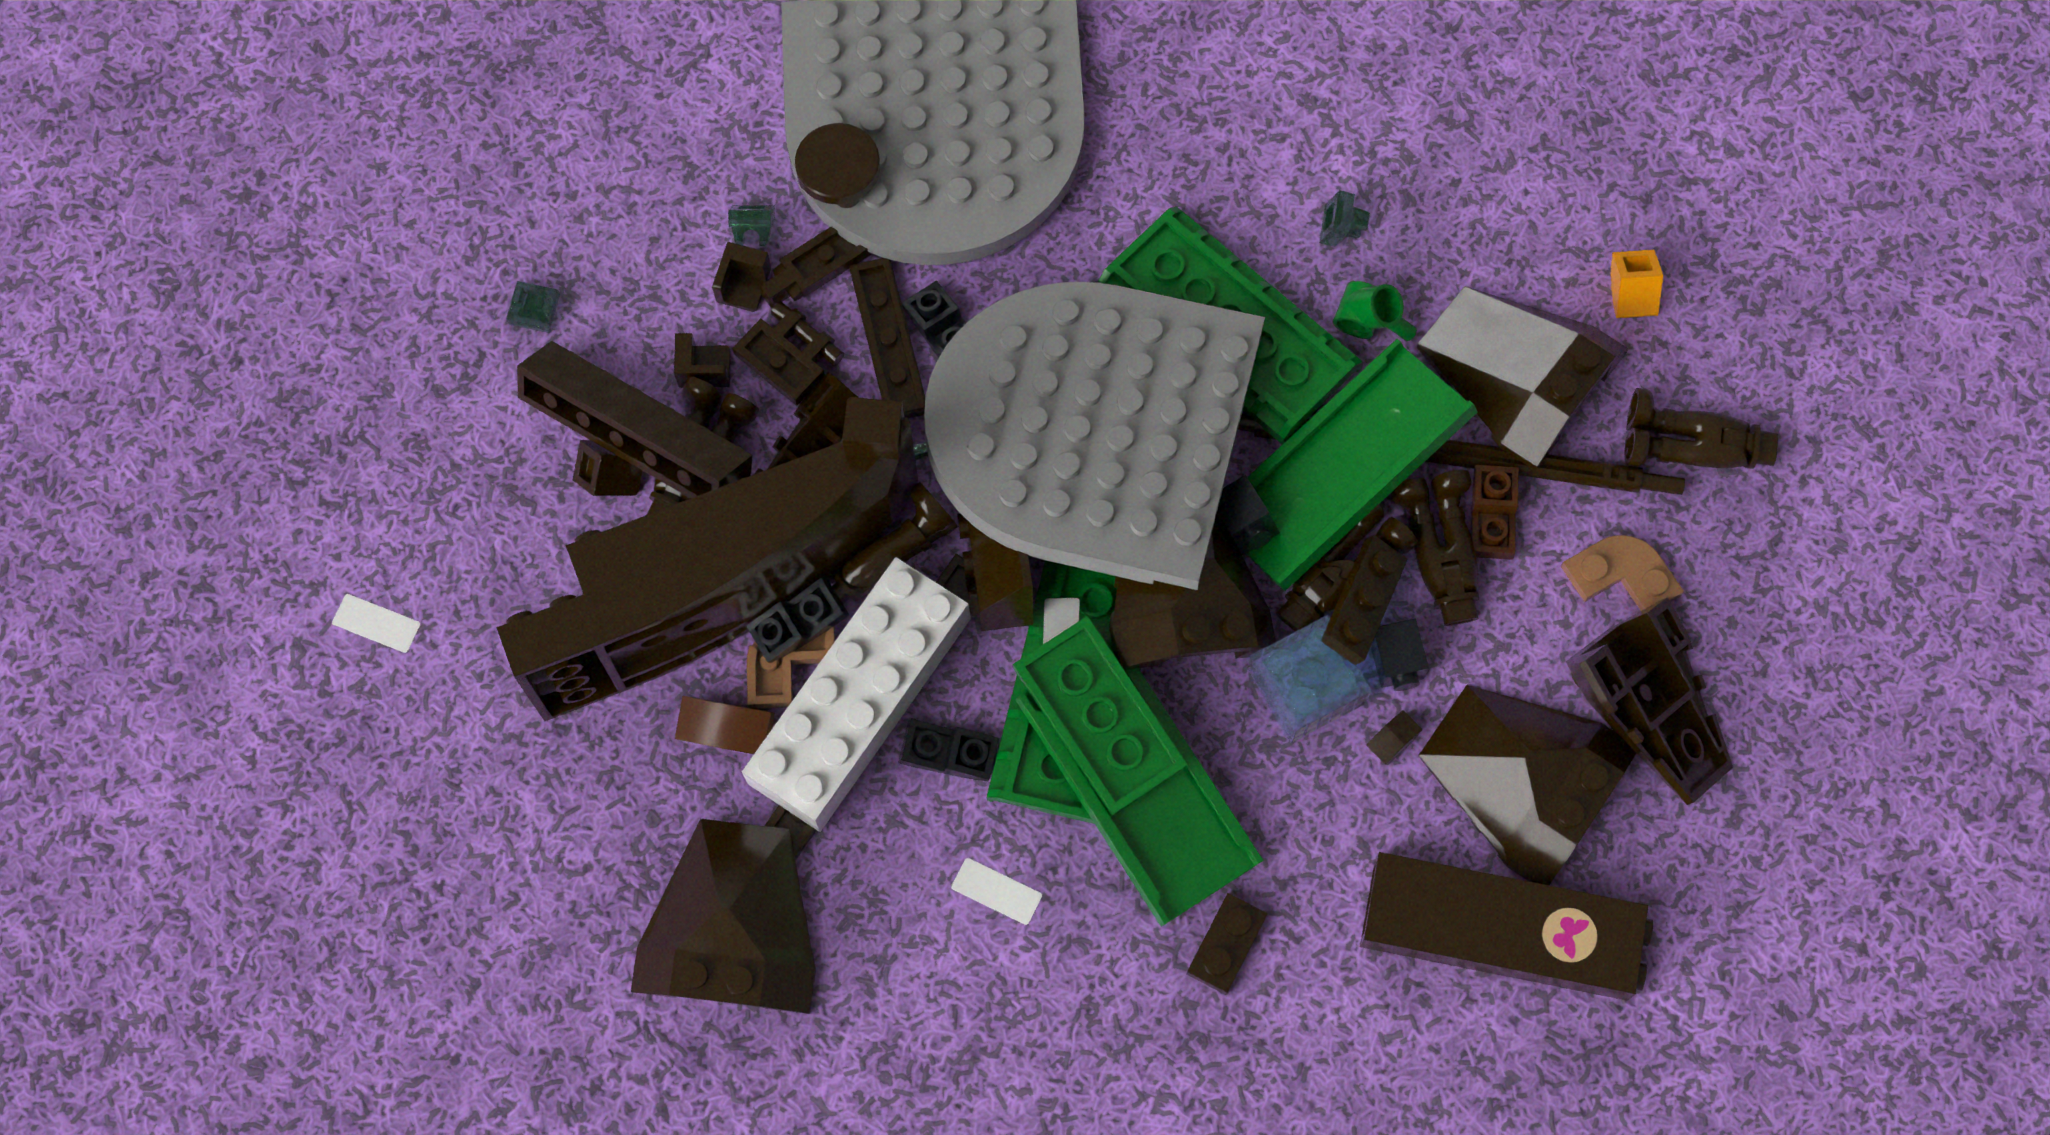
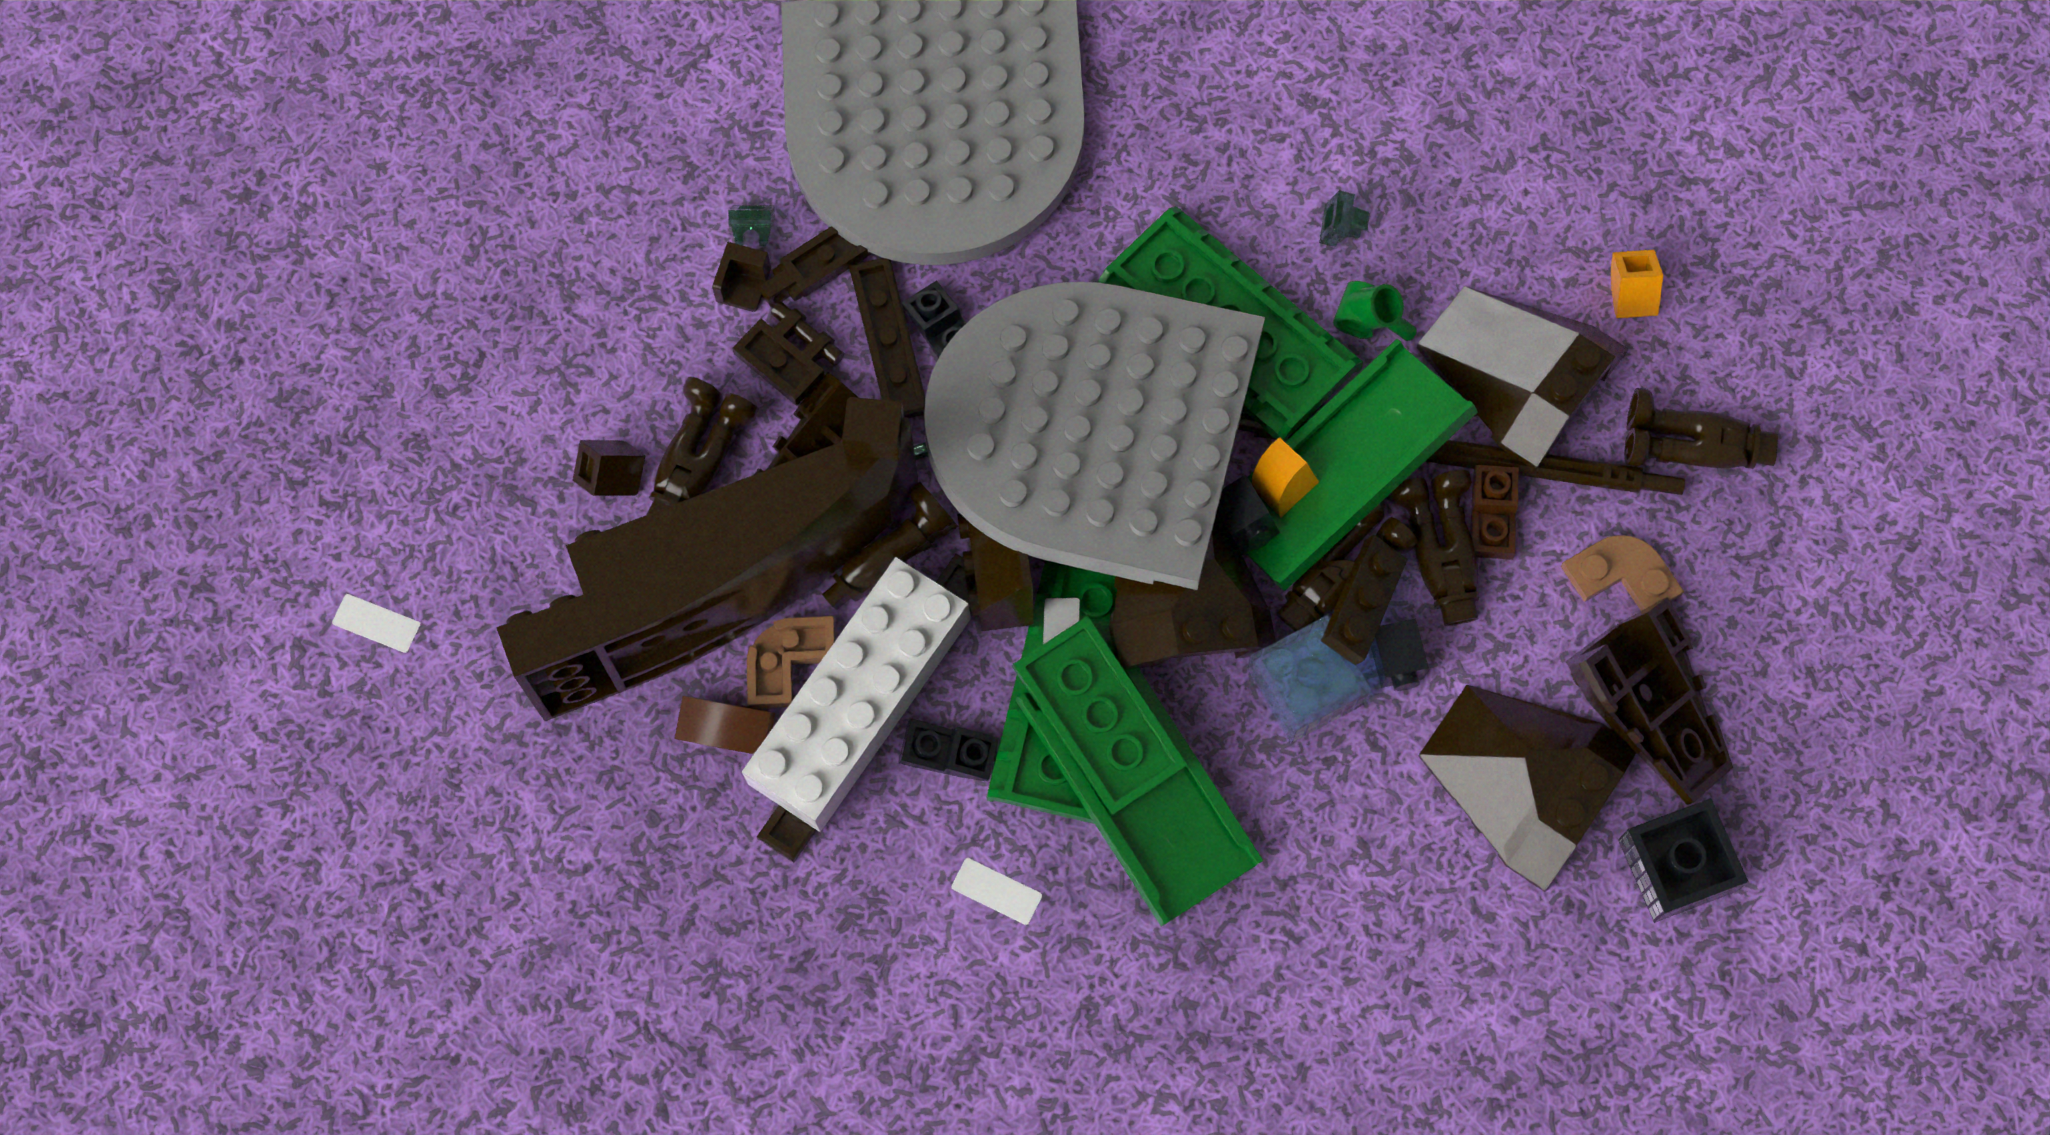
tile [506,281,560,333] -> none
dark brown brick [517,341,752,498] -> none
dark brown wedge [631,819,816,1014] -> none
dark brown panel [674,333,731,388] -> none
black slope [746,578,849,663] -> none
dark brown tile [795,123,880,208] -> none
dark brown plate [1186,893,1268,995] -> none
dark brown brick [1360,852,1653,1001] -> none
dark brown piece [1366,710,1423,765] -> none
none -> light orange brick [1252,437,1319,517]
none -> black brick [1618,798,1749,923]

